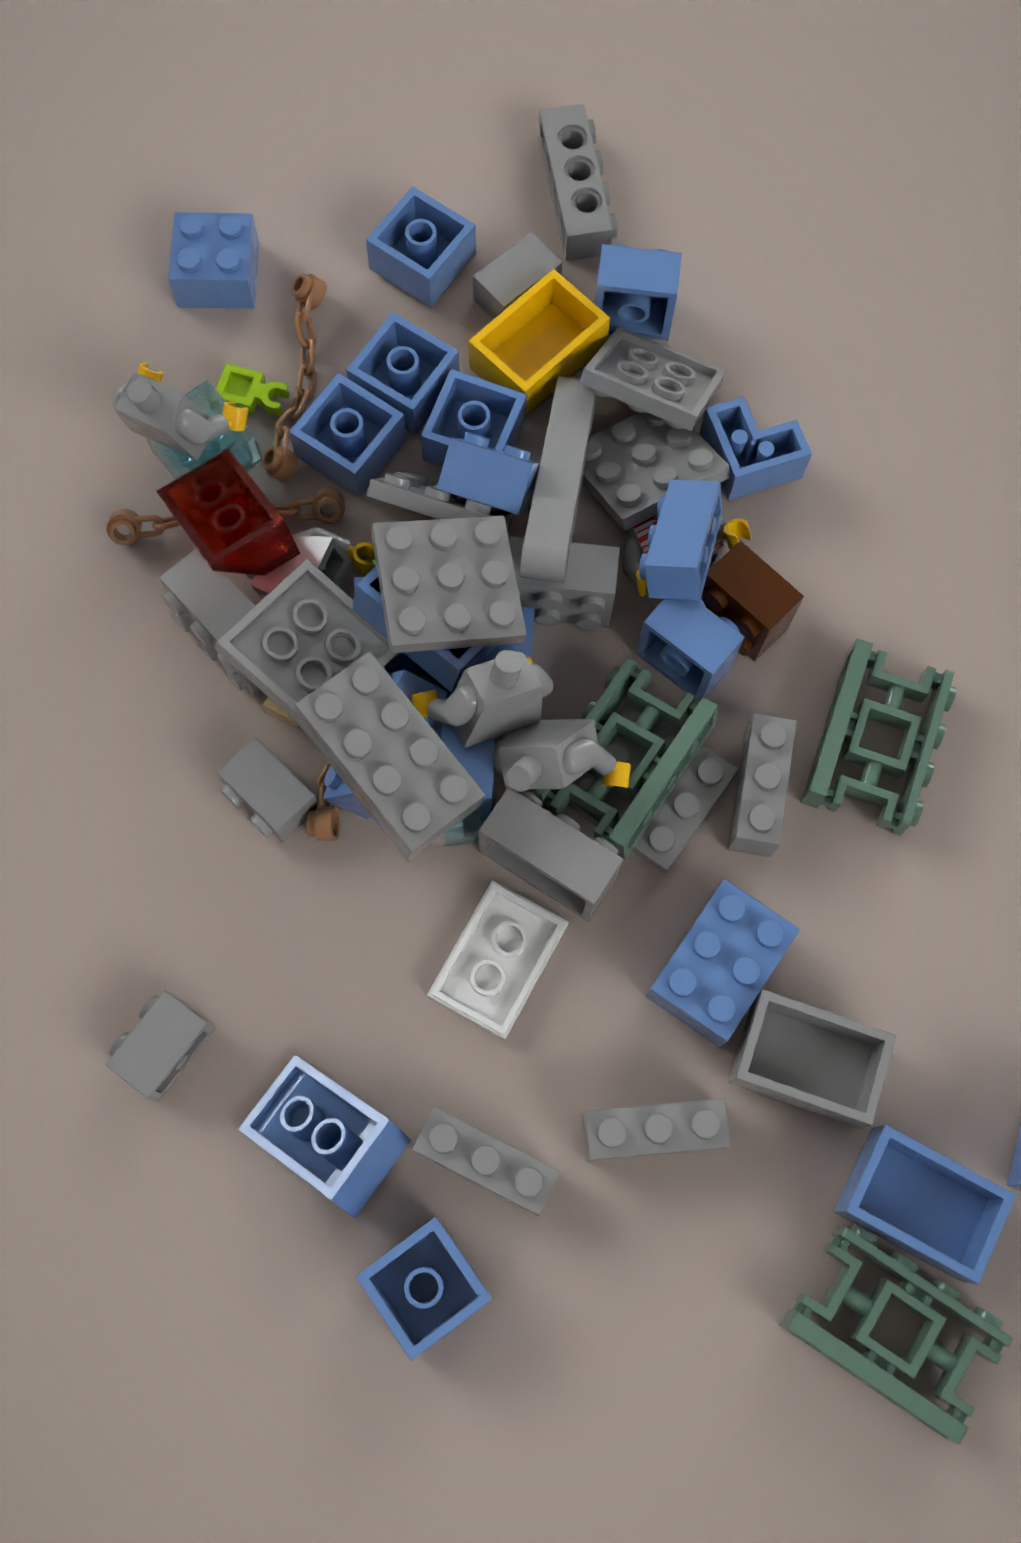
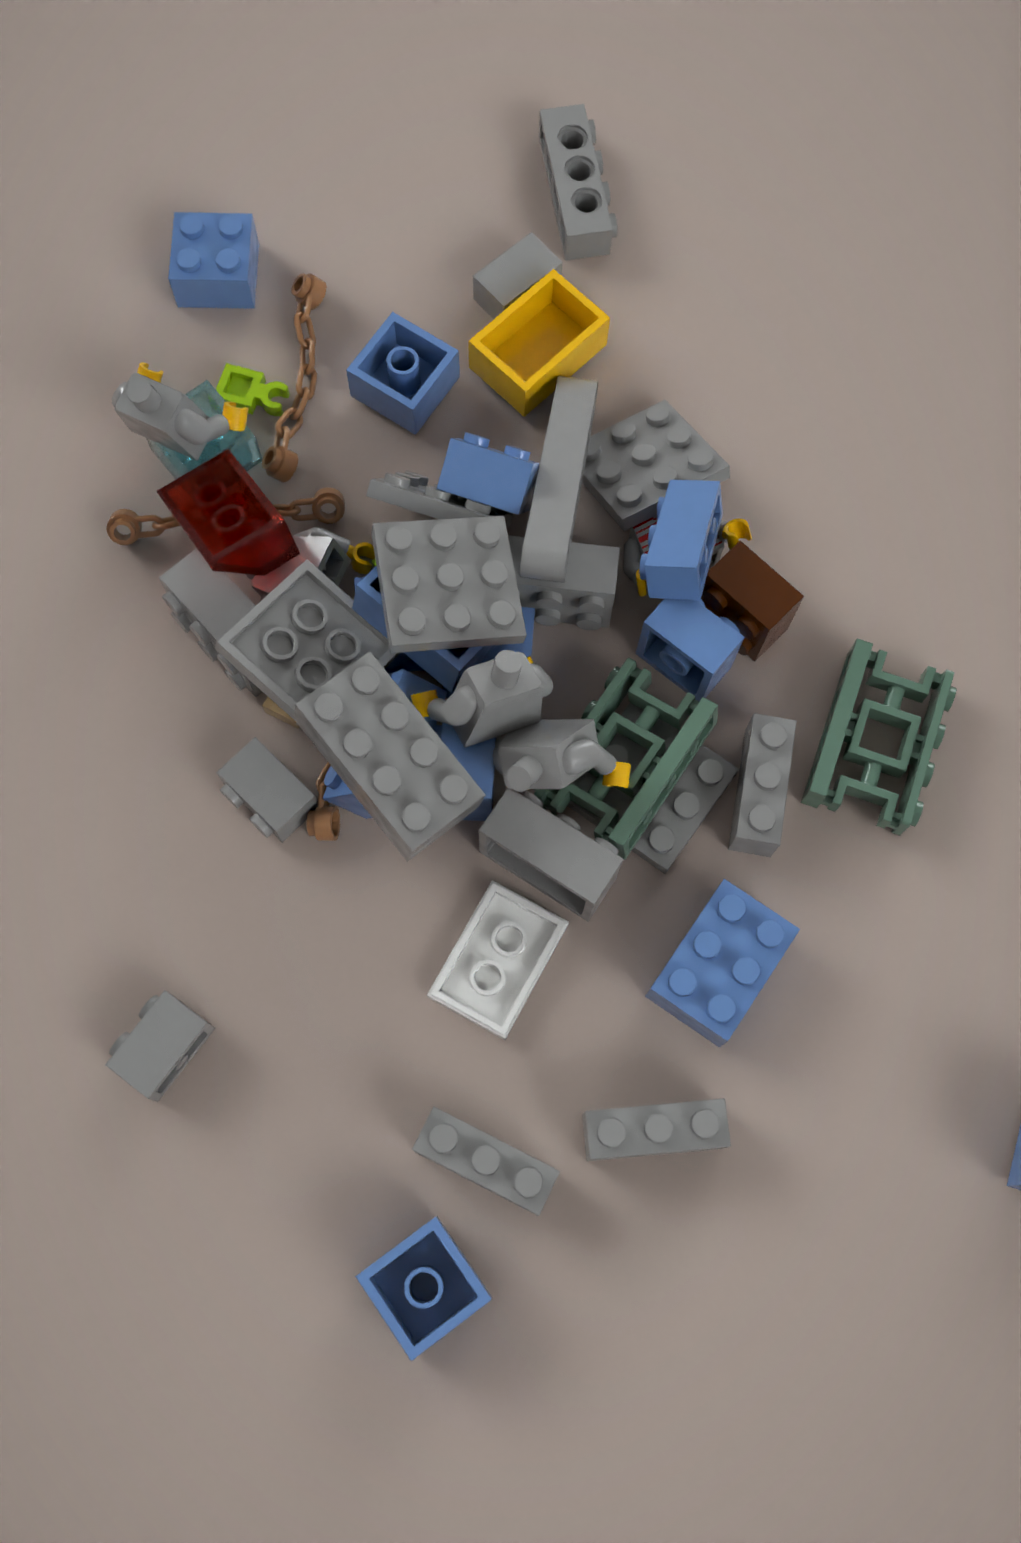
medium blue slope [238,1055,411,1218] -> none
medium blue brick [289,373,407,498] -> none
medium blue brick [366,186,476,307] -> none
medium blue brick [421,369,527,467] -> none
clear light blue piece [432,810,483,847] -> none
light grey plate [579,326,726,431] -> none
medium blue brick [595,244,682,341] -> none
medium blue brick [699,397,812,501] -> none
light grey piece [728,989,897,1129] -> none
sand green fence [780,1224,1013,1445] -> none
medium blue piece [833,1125,1016,1284] -> none

